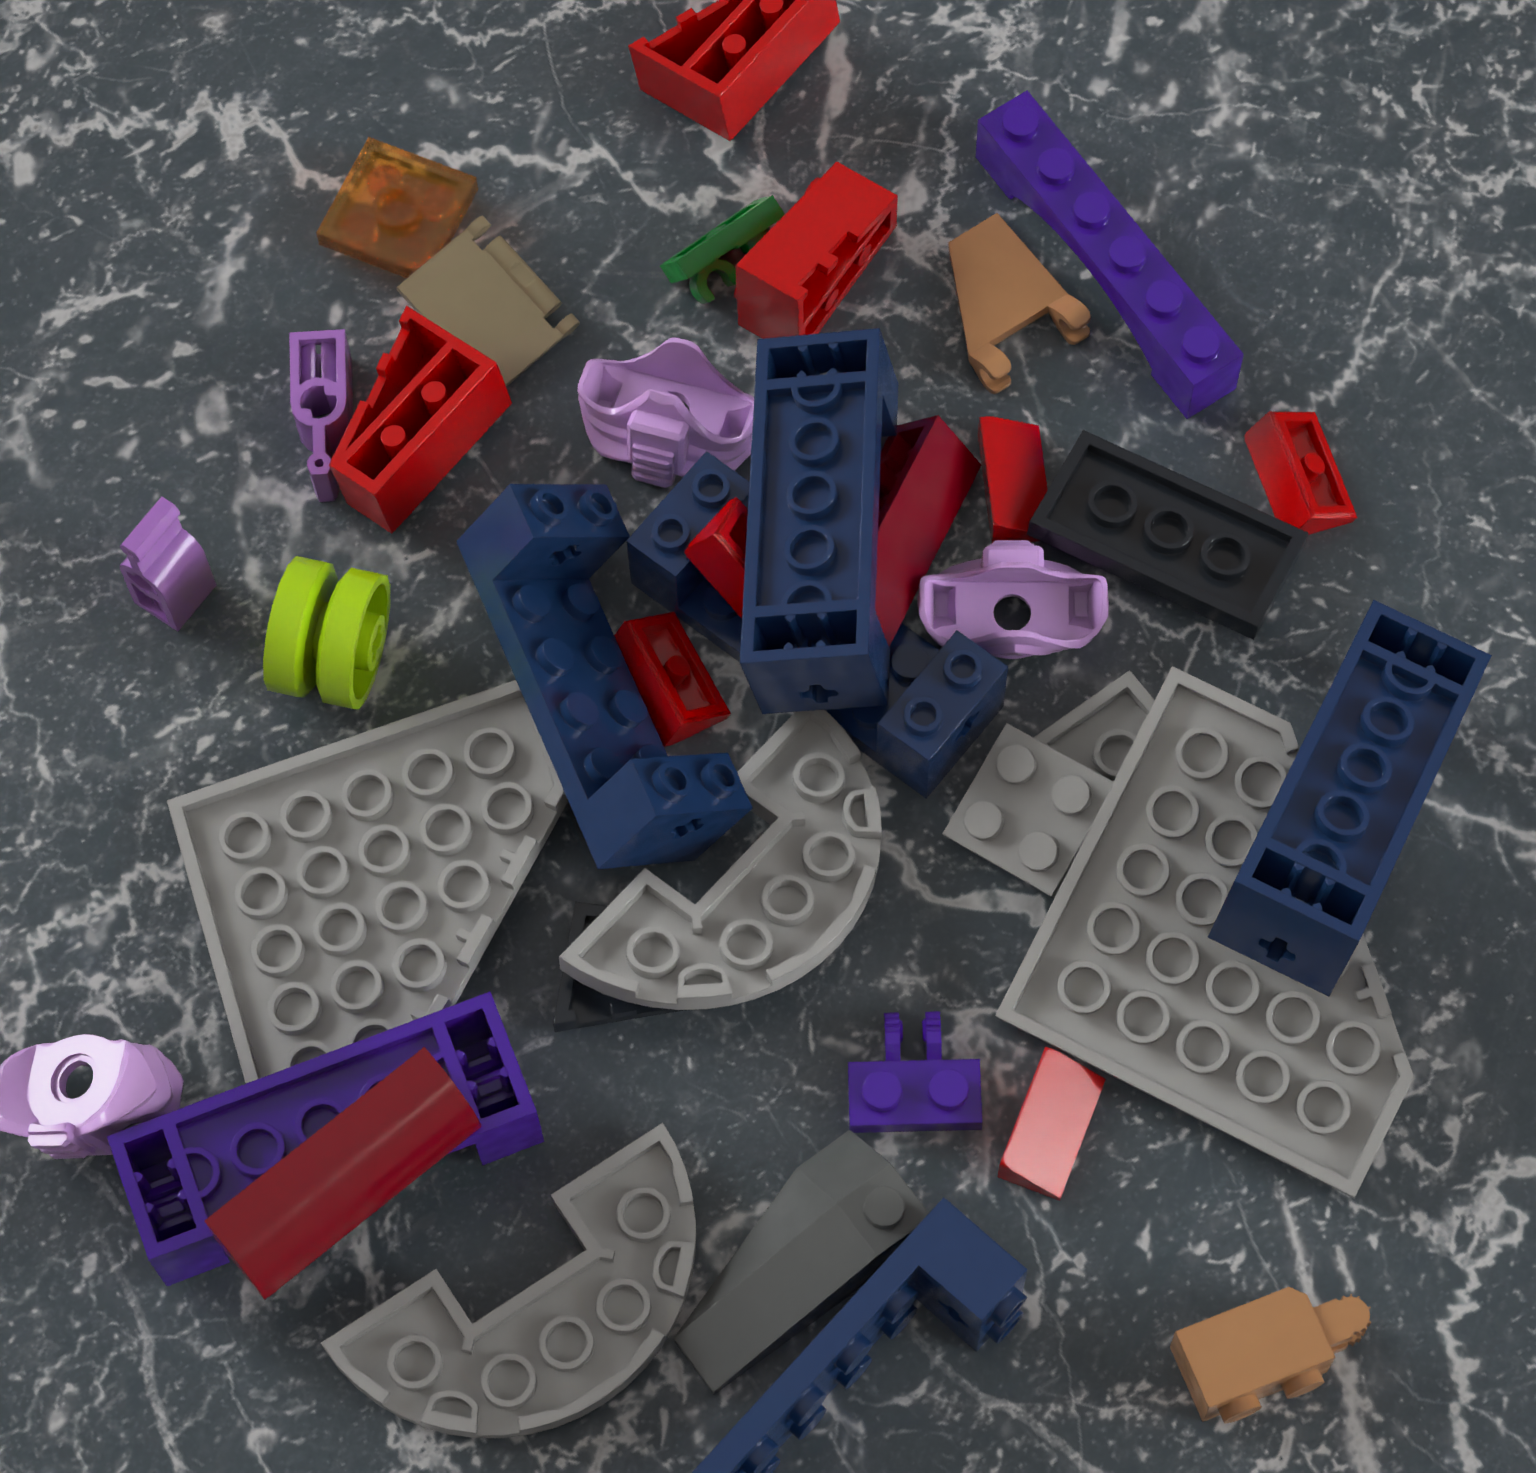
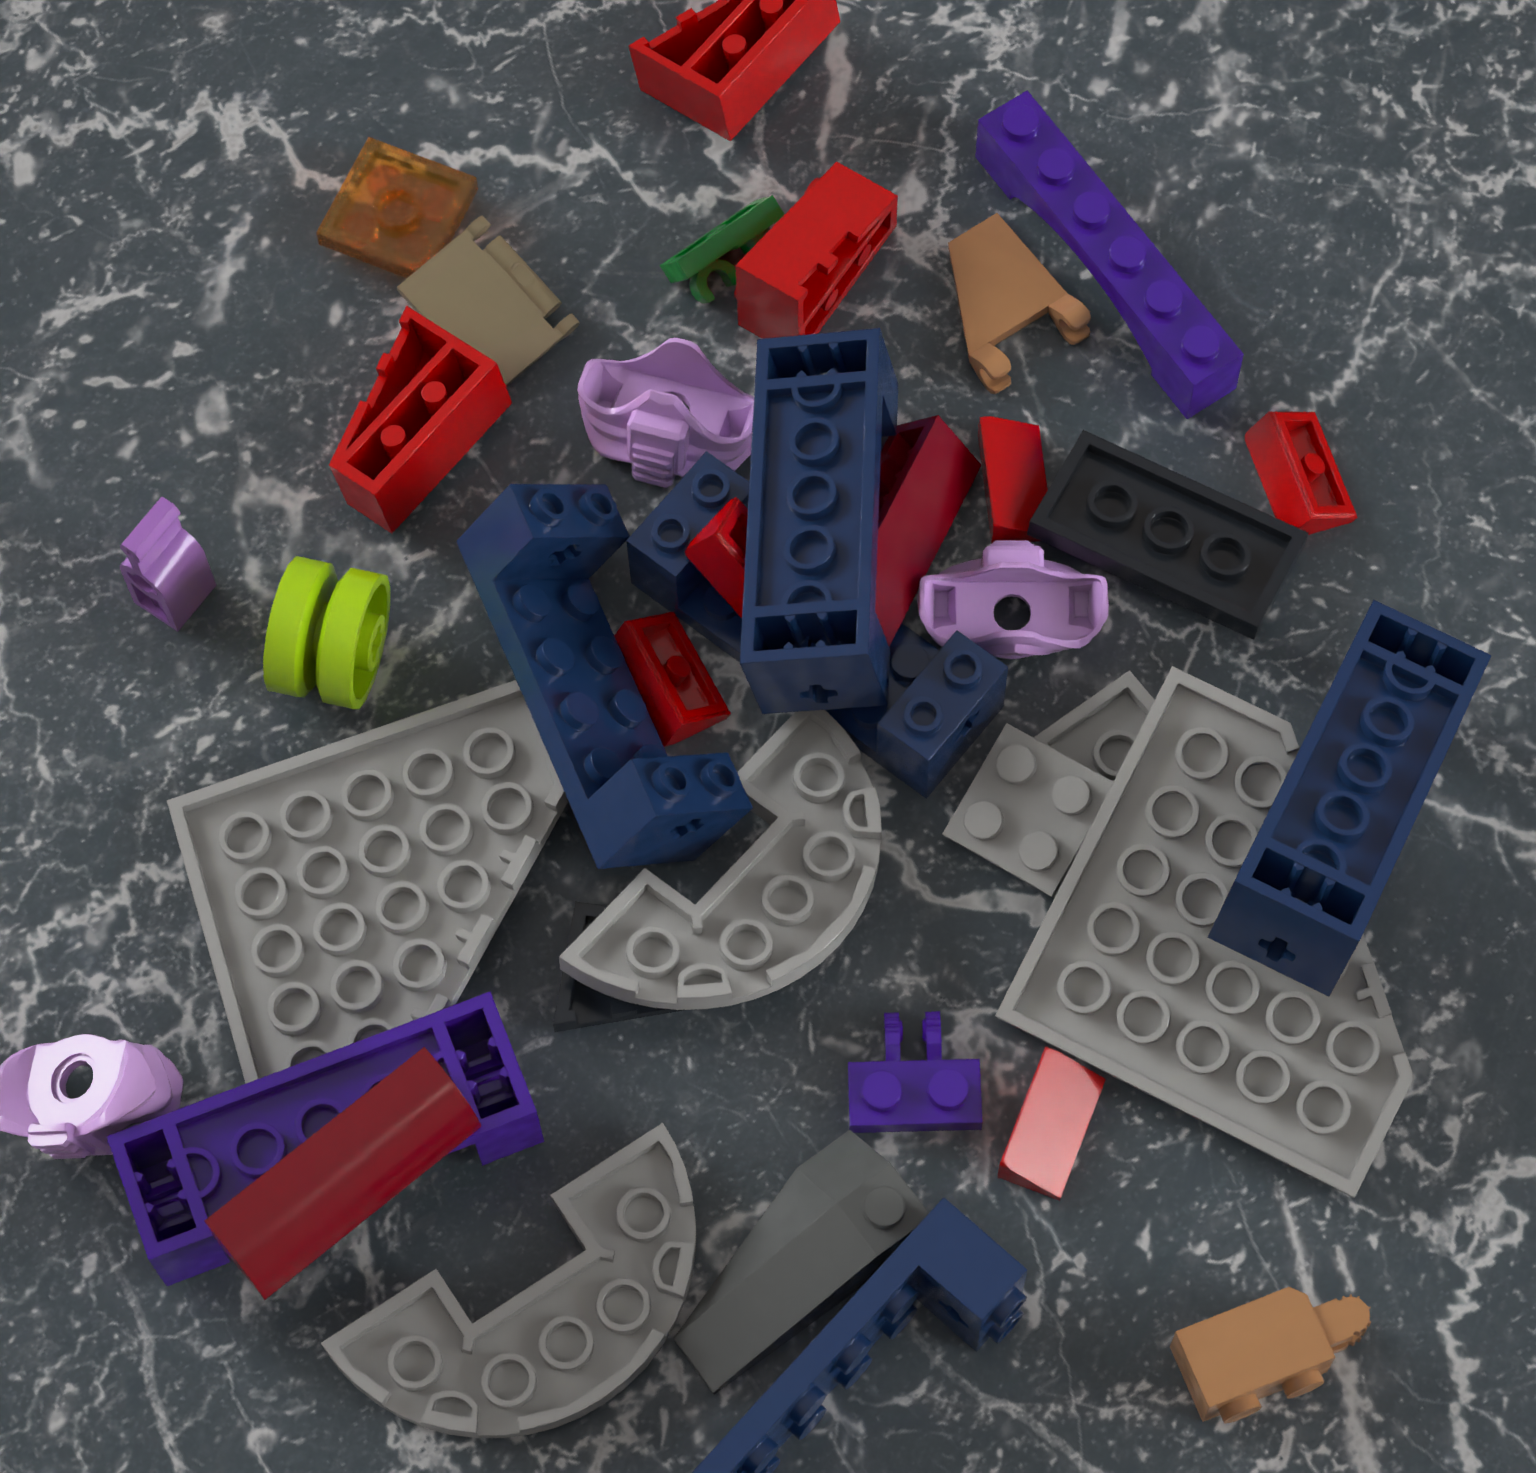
medium lavender piece [289,329,353,502] -> none

